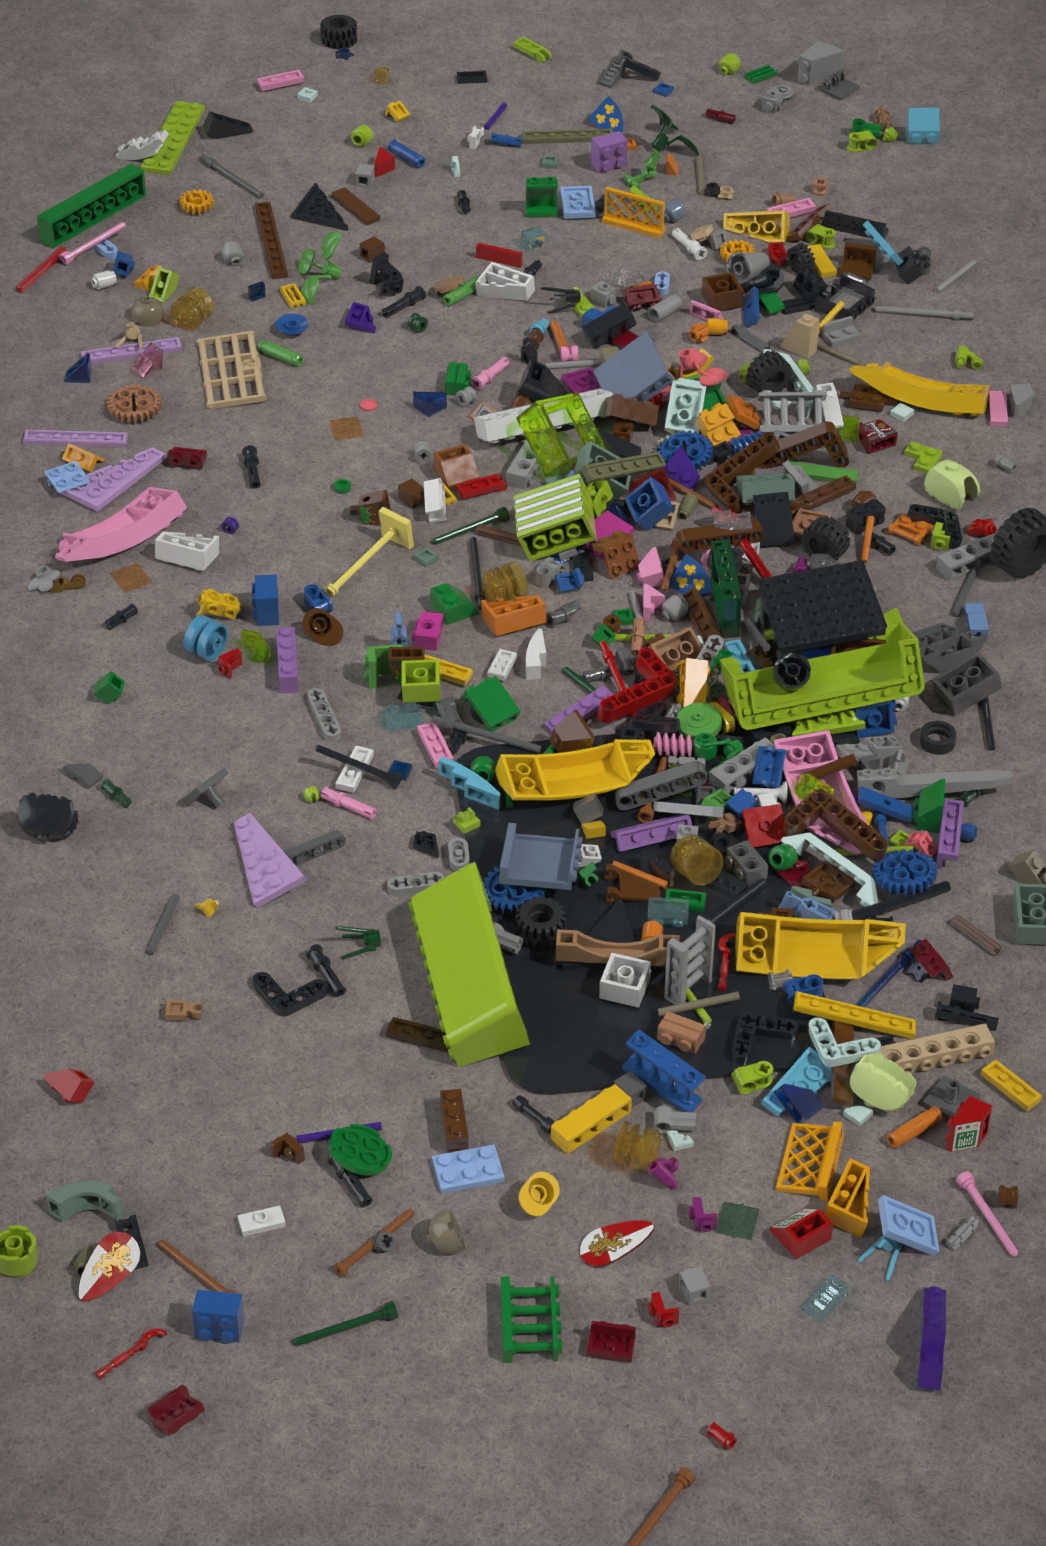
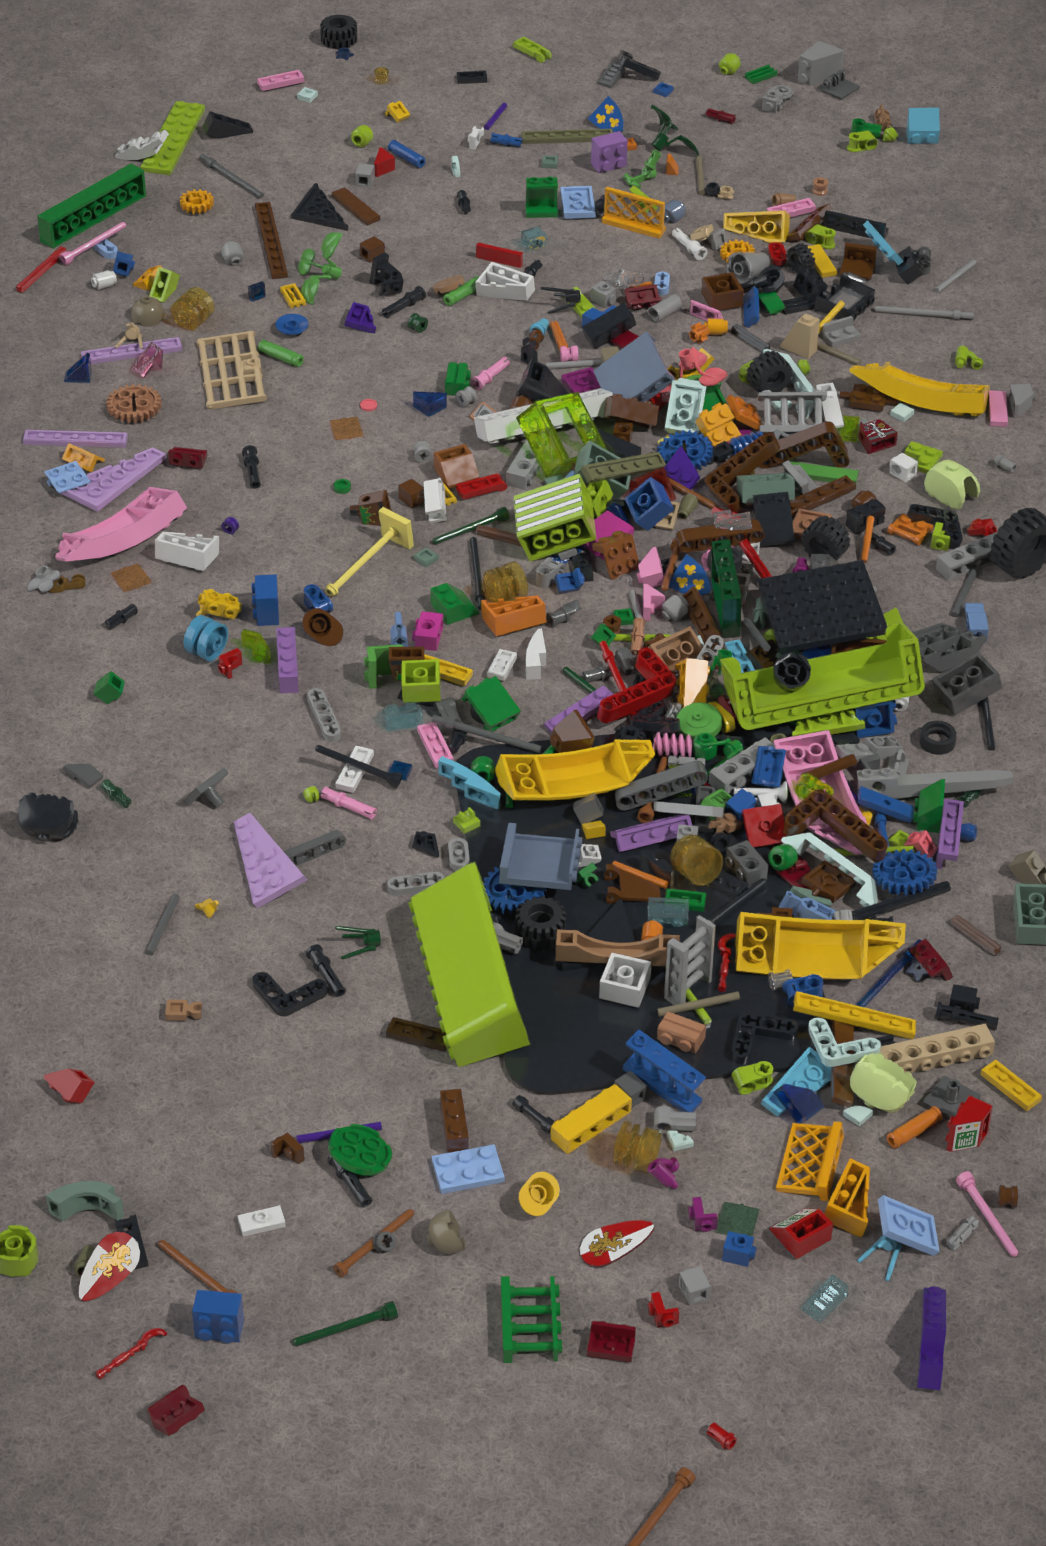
none -> blue brick [722,1231,757,1267]
none -> white brick [890,453,918,482]

